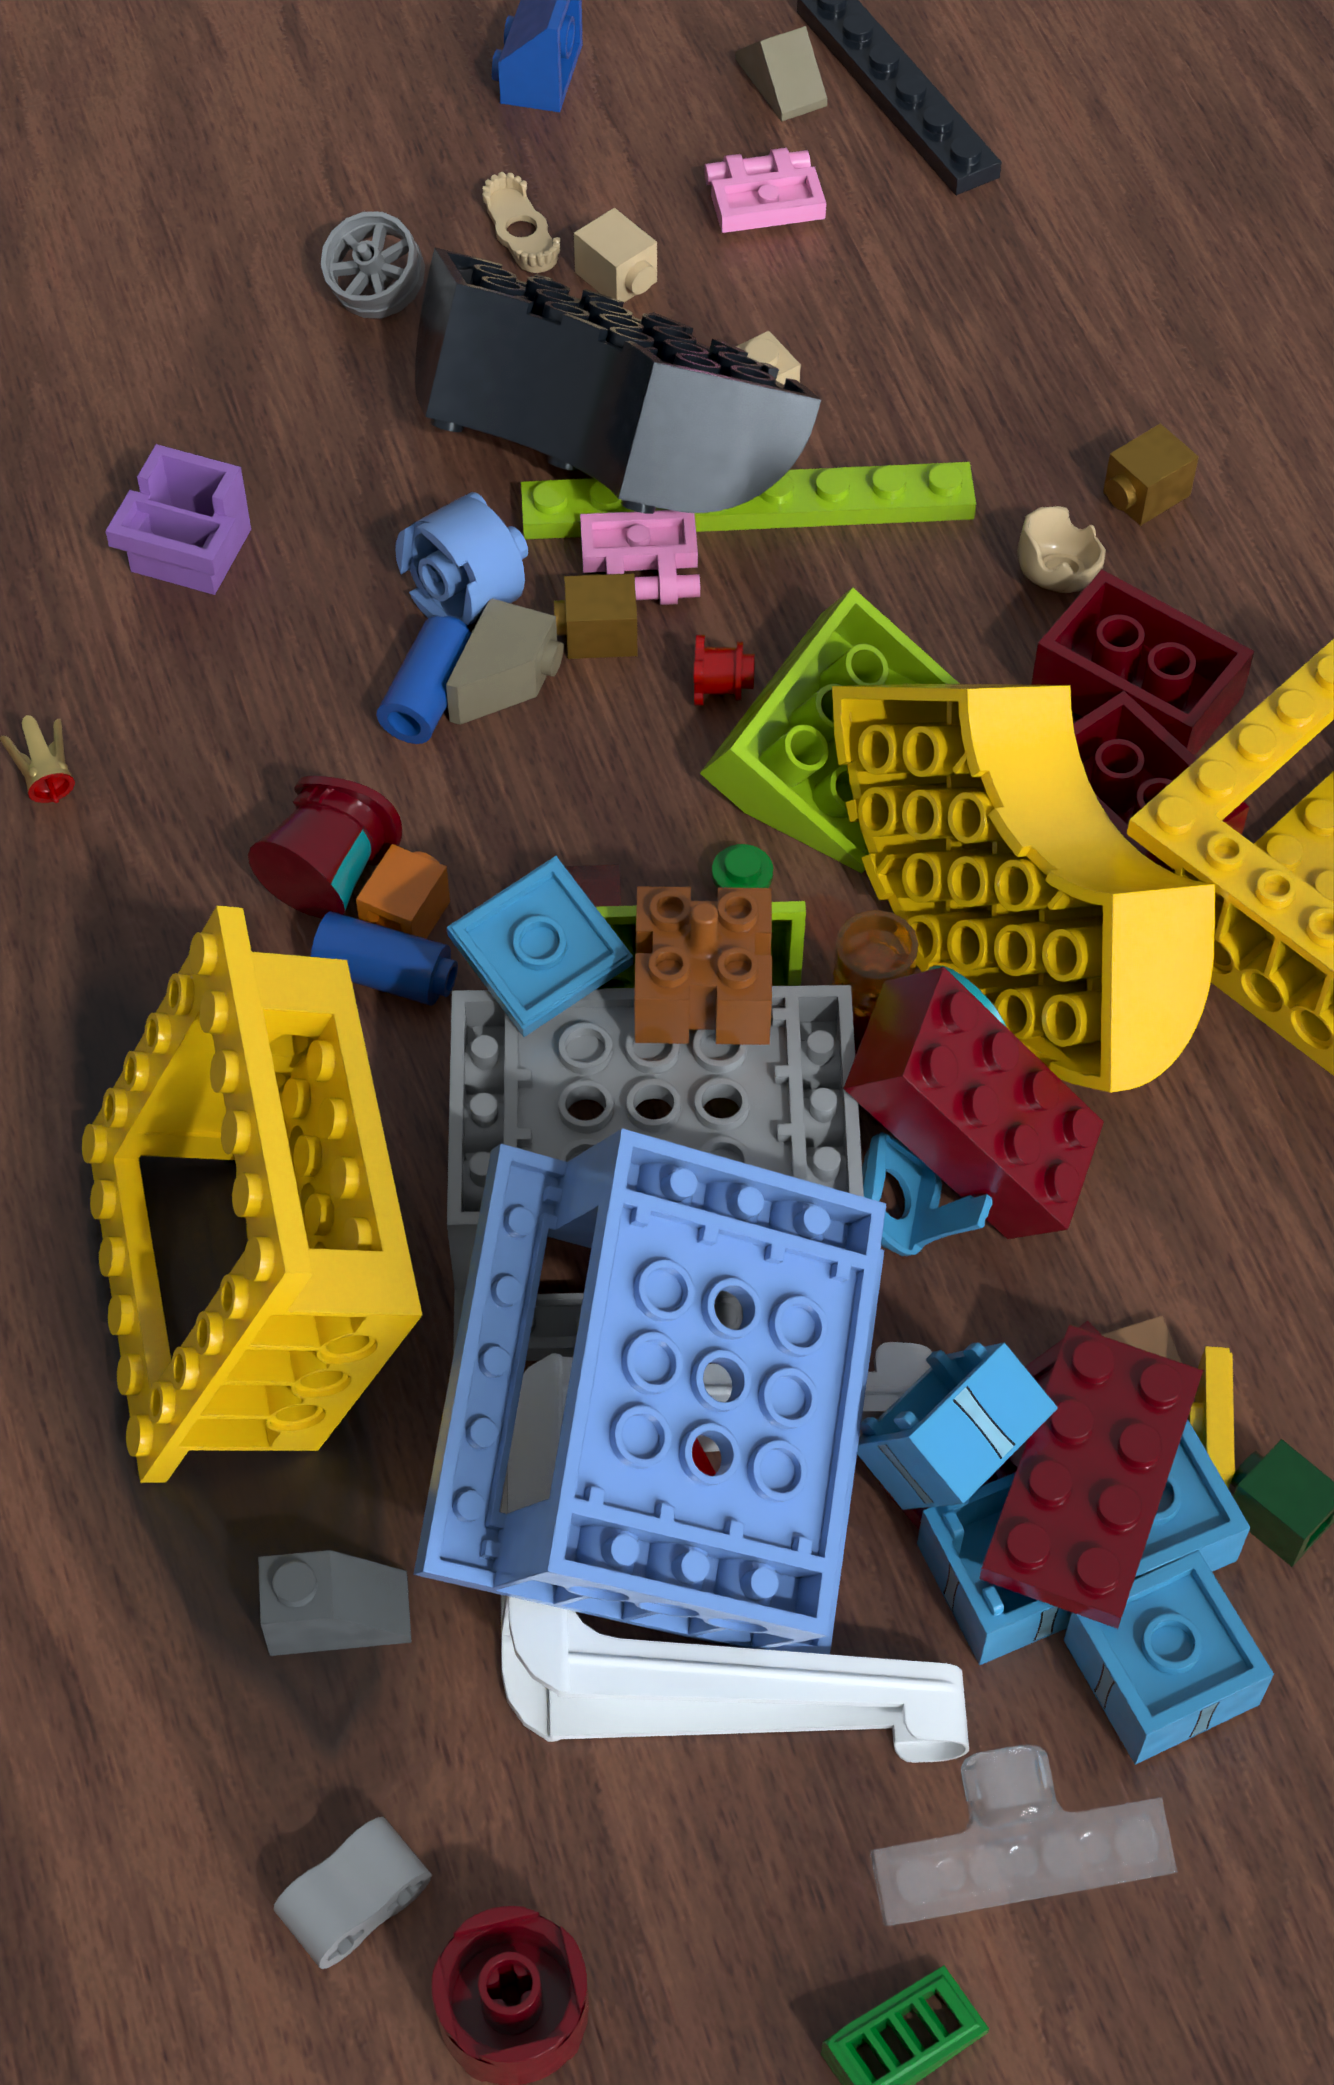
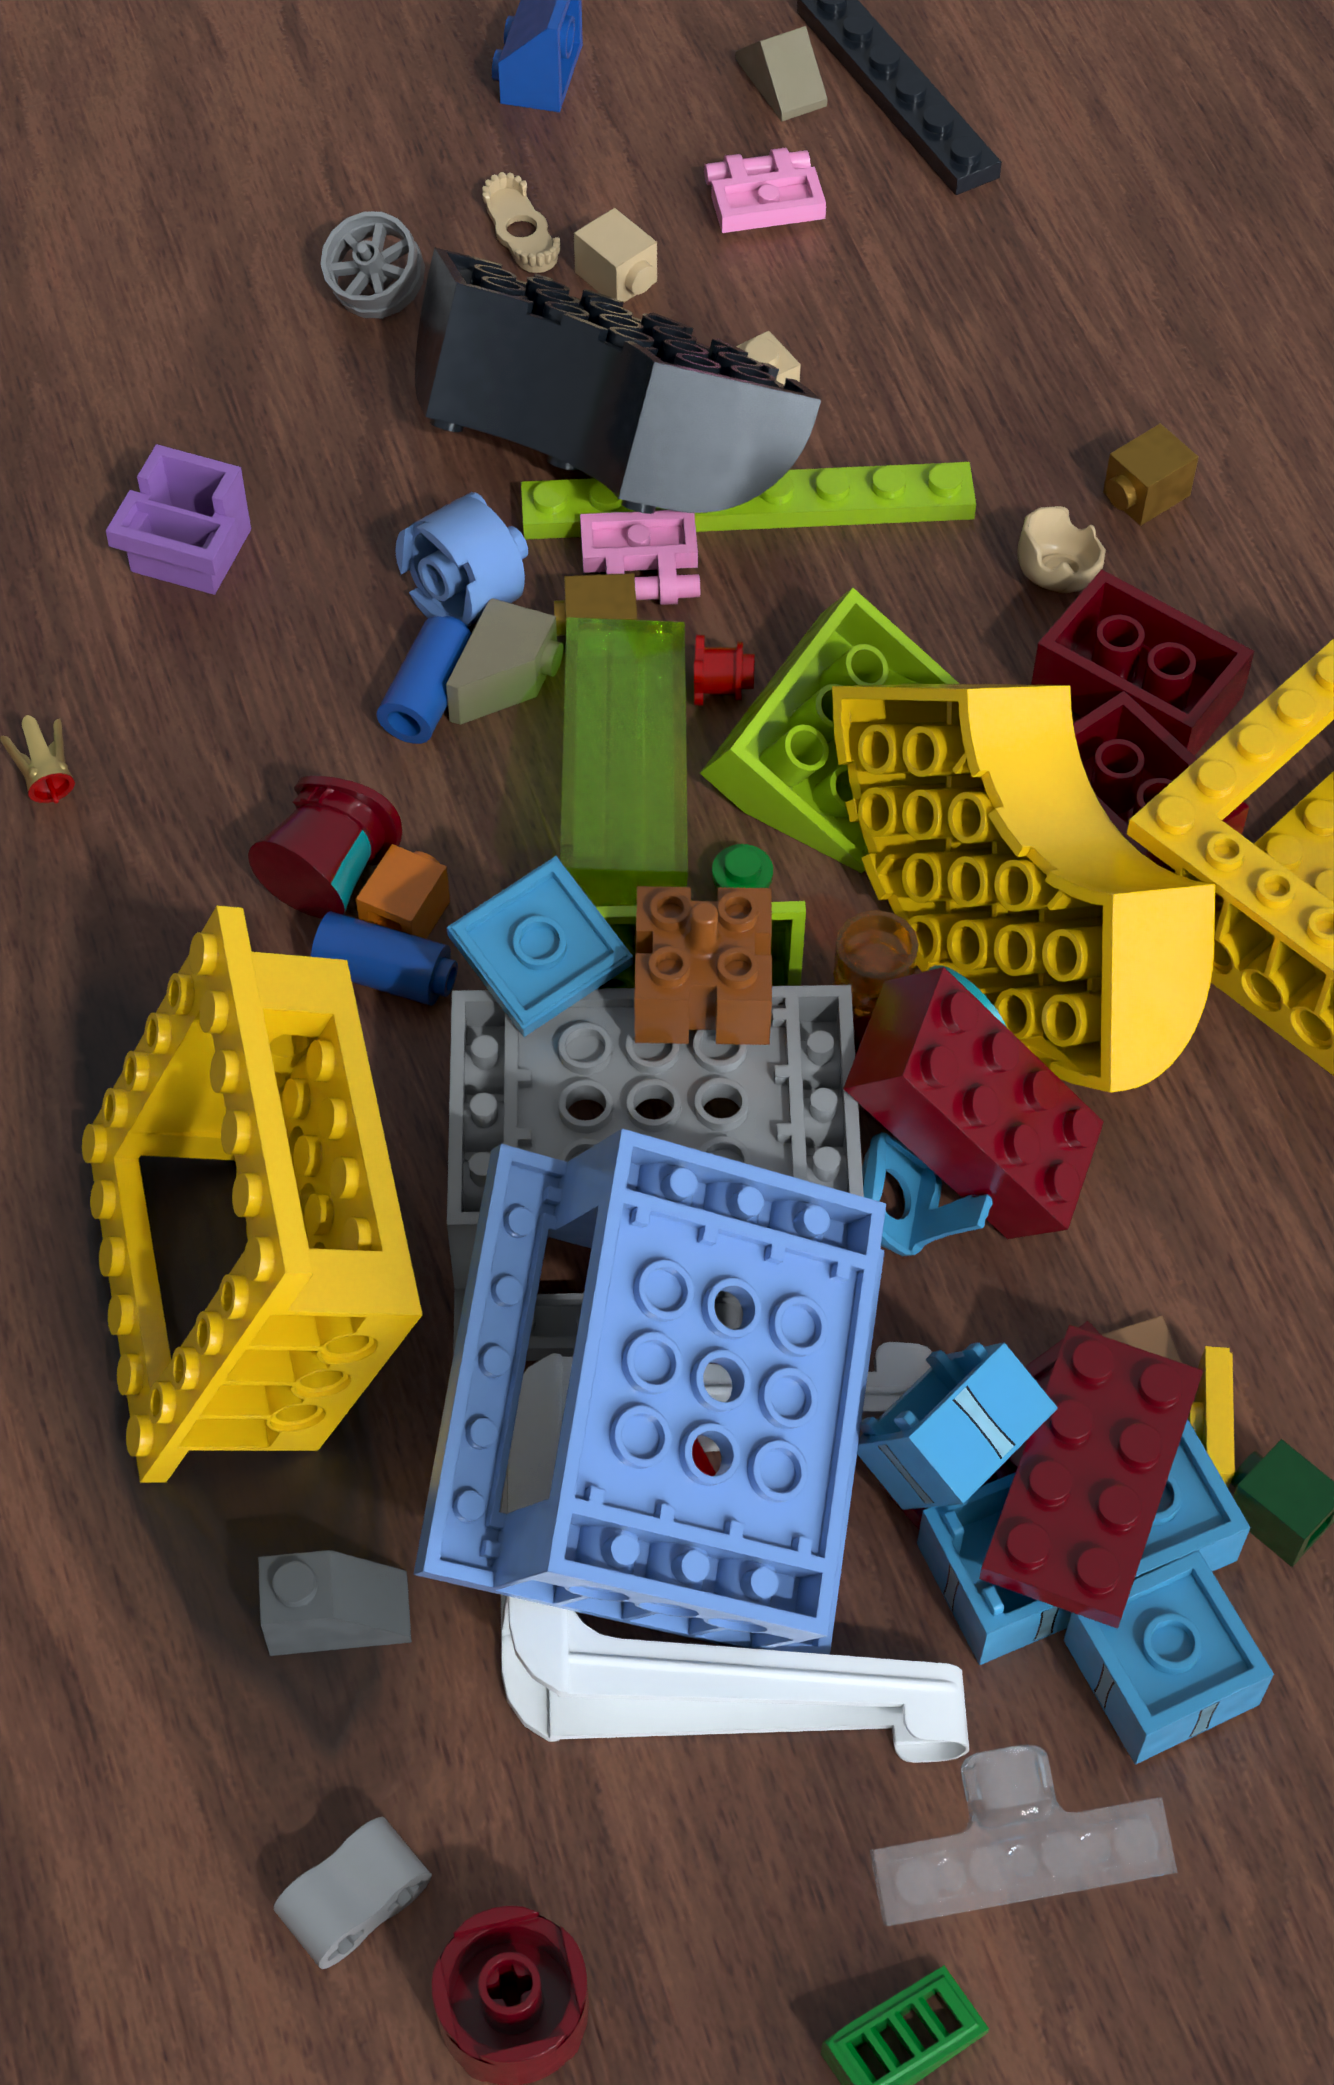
none -> clear neon green brick [560,617,688,907]

